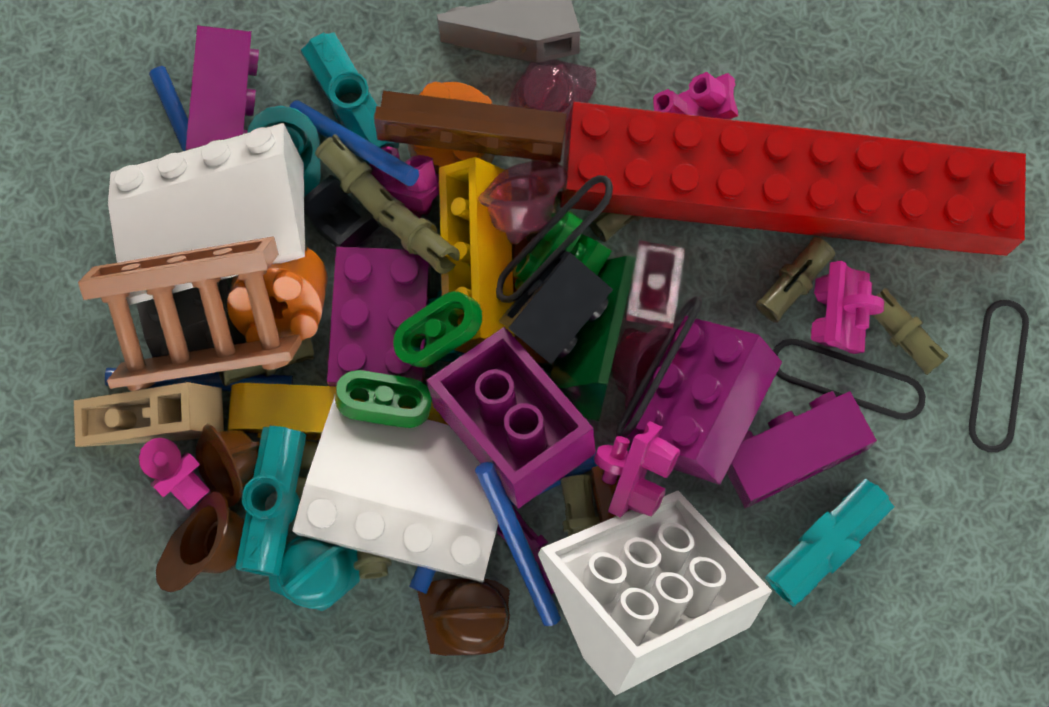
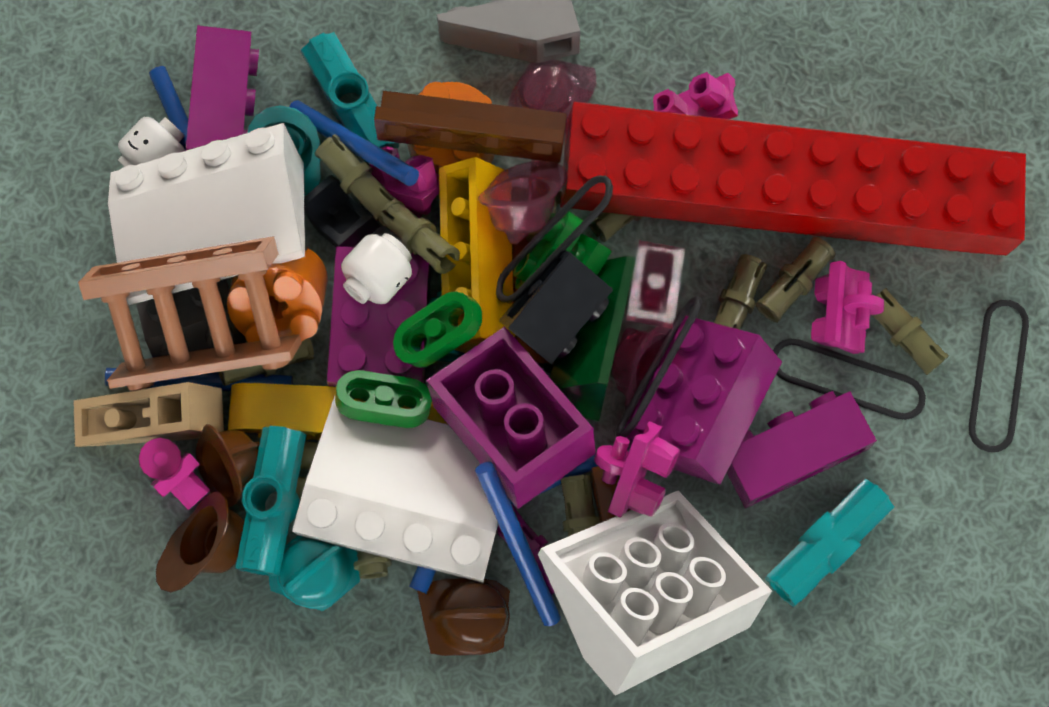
none -> white head [118,117,185,166]
none -> white head [341,233,412,304]
none -> olive pin [714,254,767,330]

